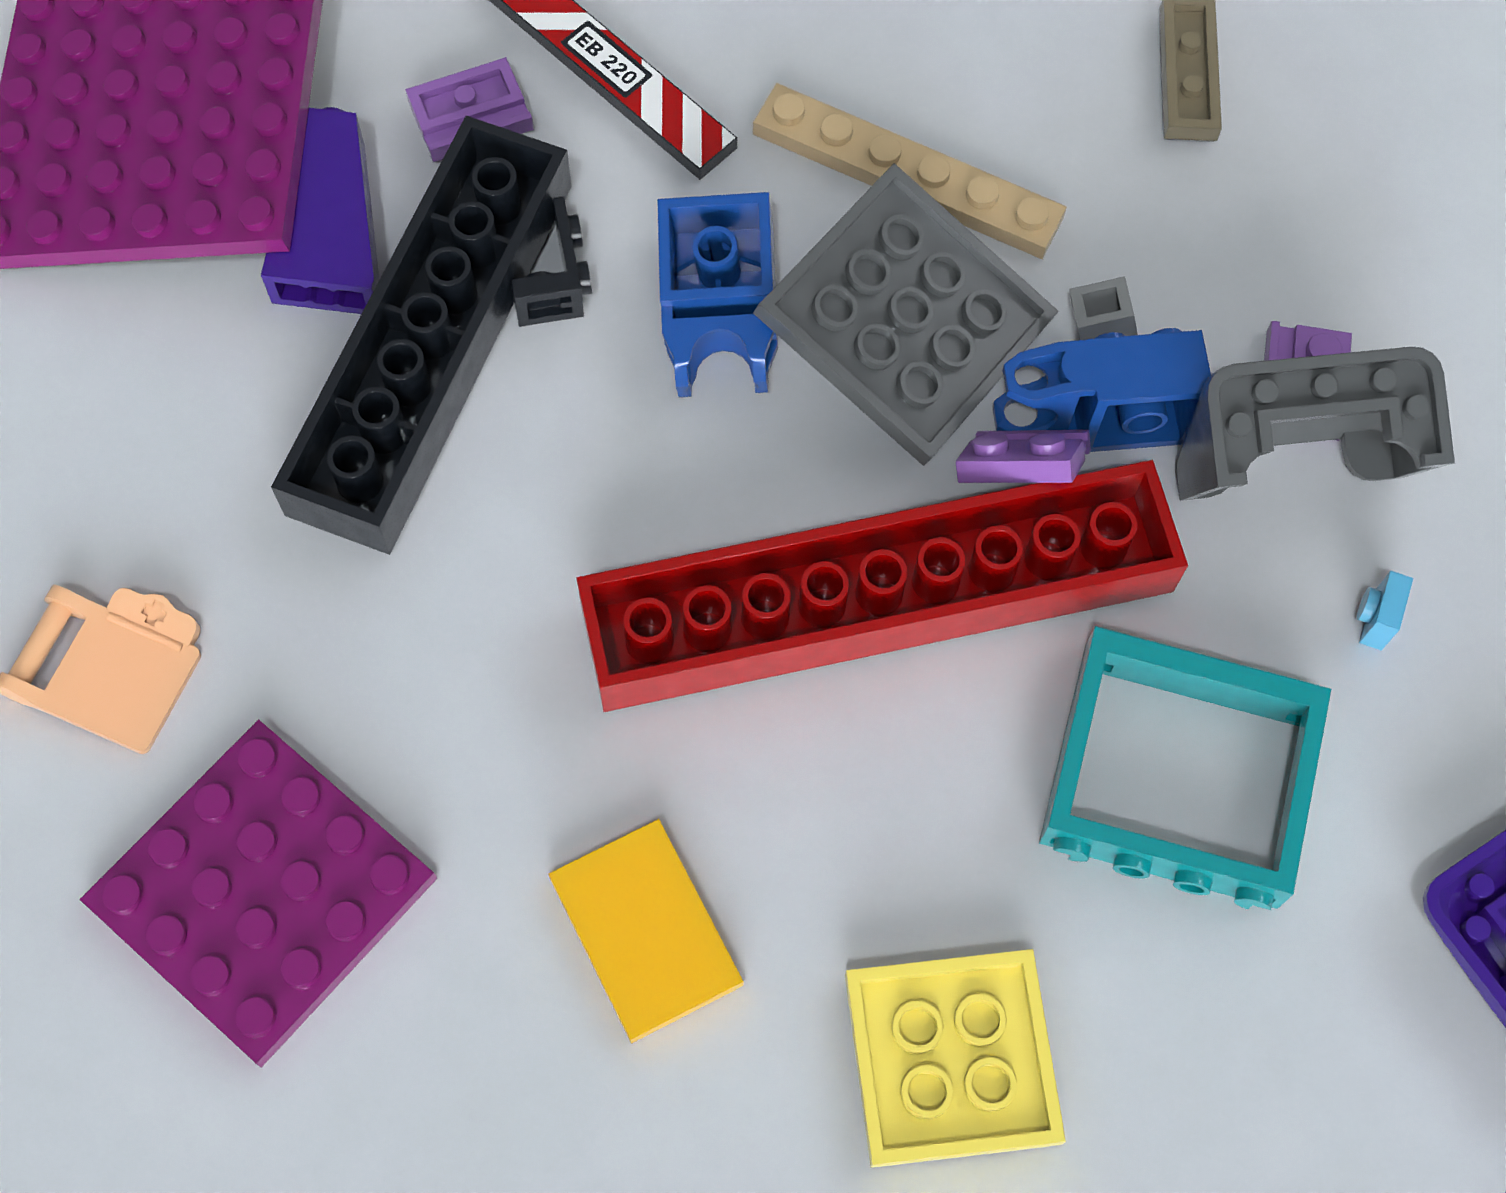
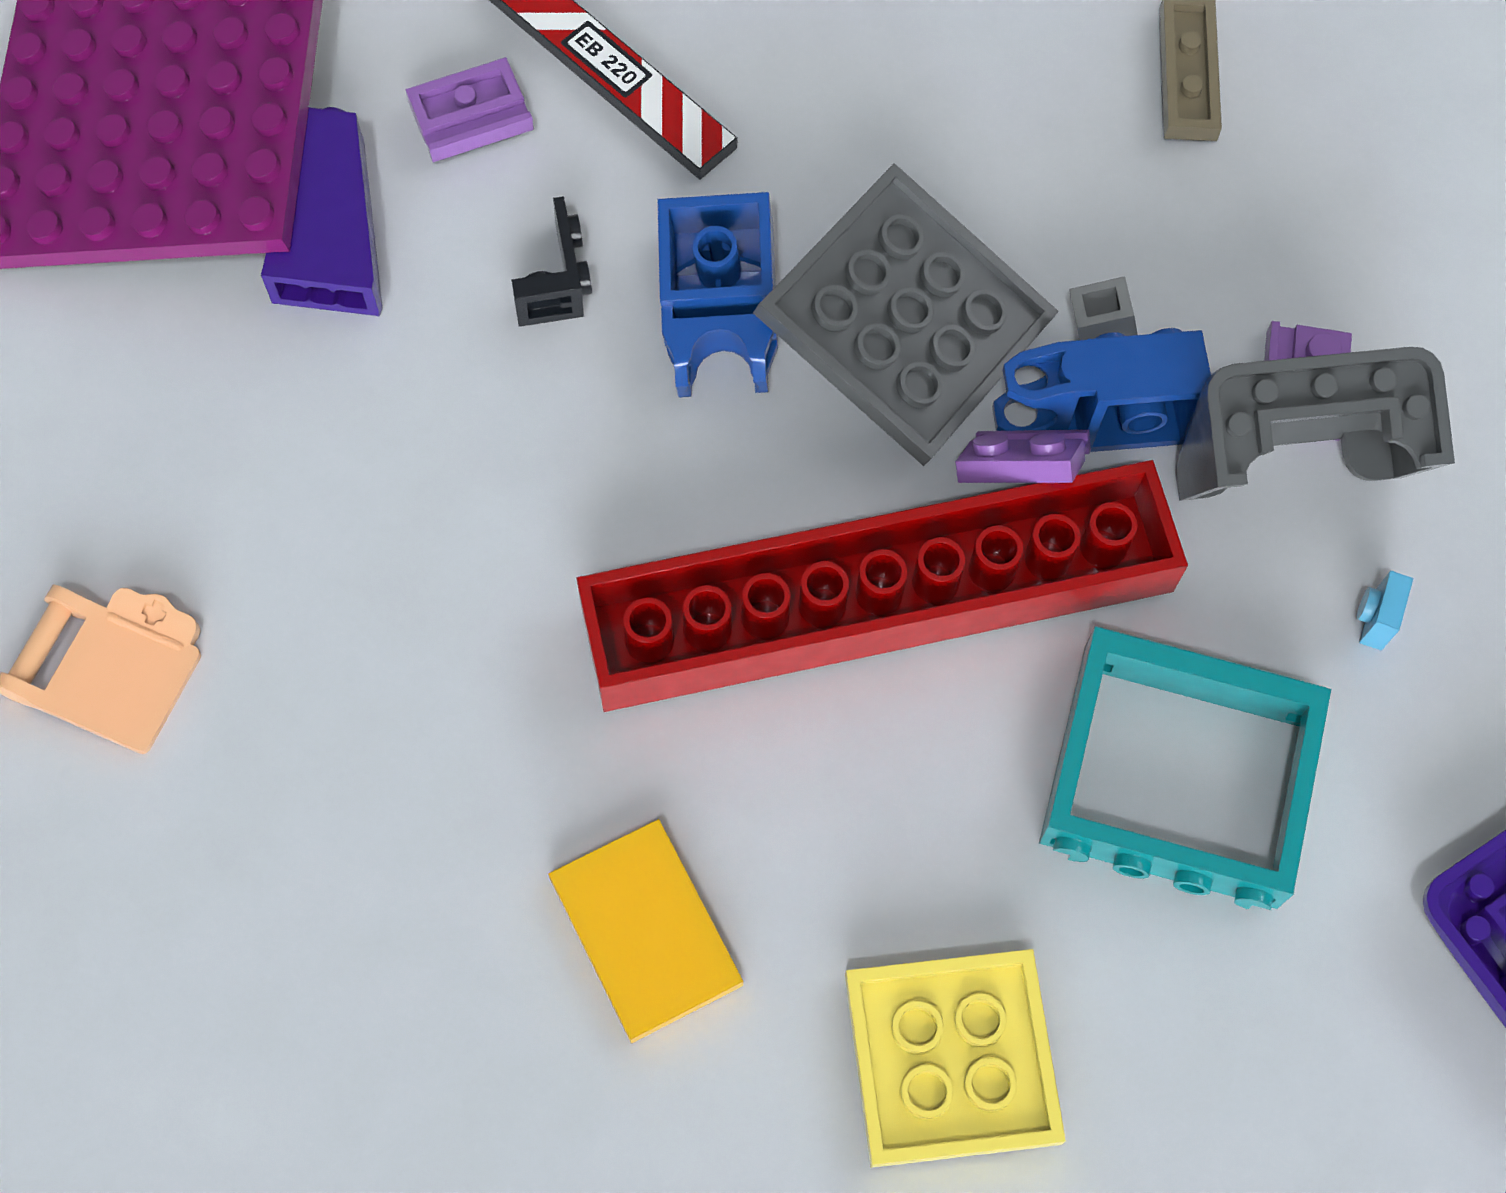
magenta plate [79,719,437,1068] -> none
black brick [271,115,571,555] -> none
tan plate [753,83,1067,259] -> none

